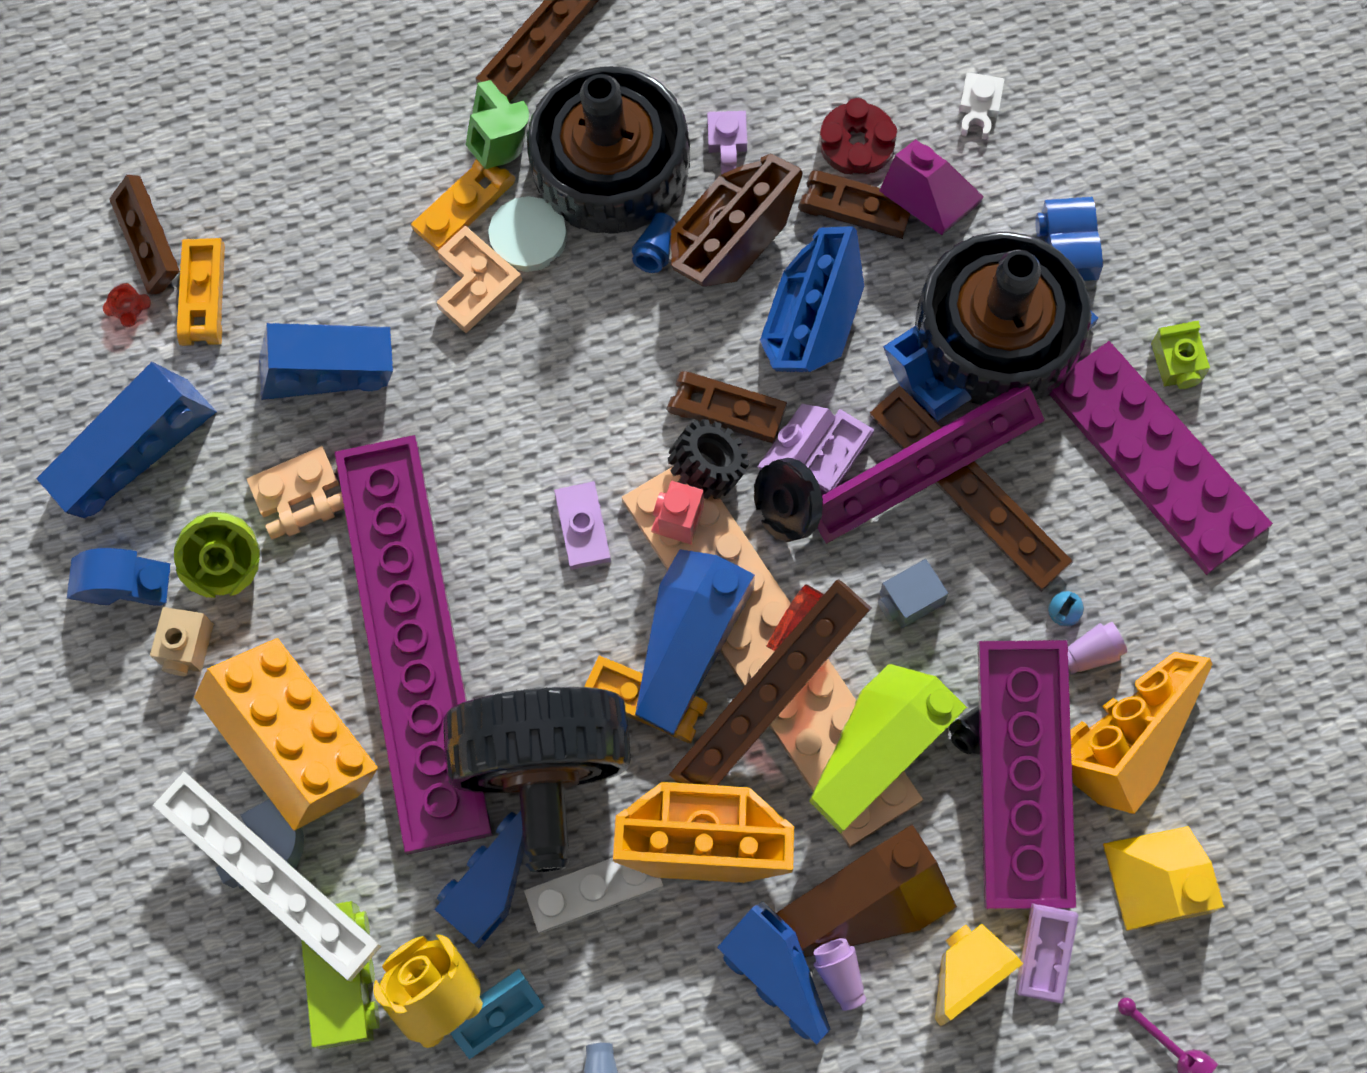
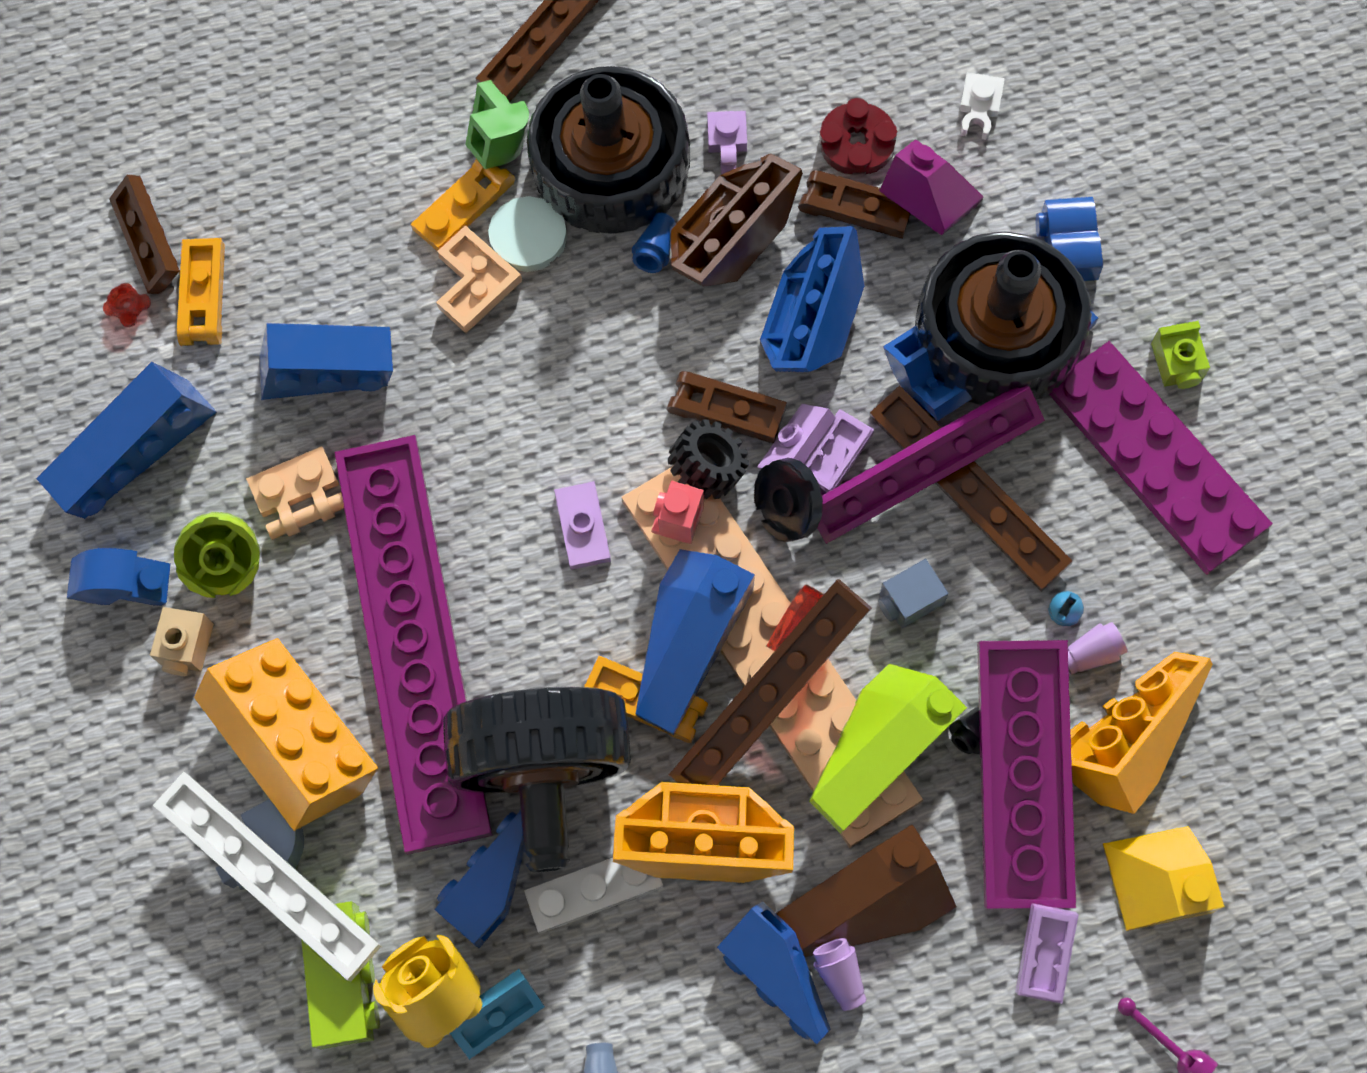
yellow slope [935,924,1023,1027] -> none

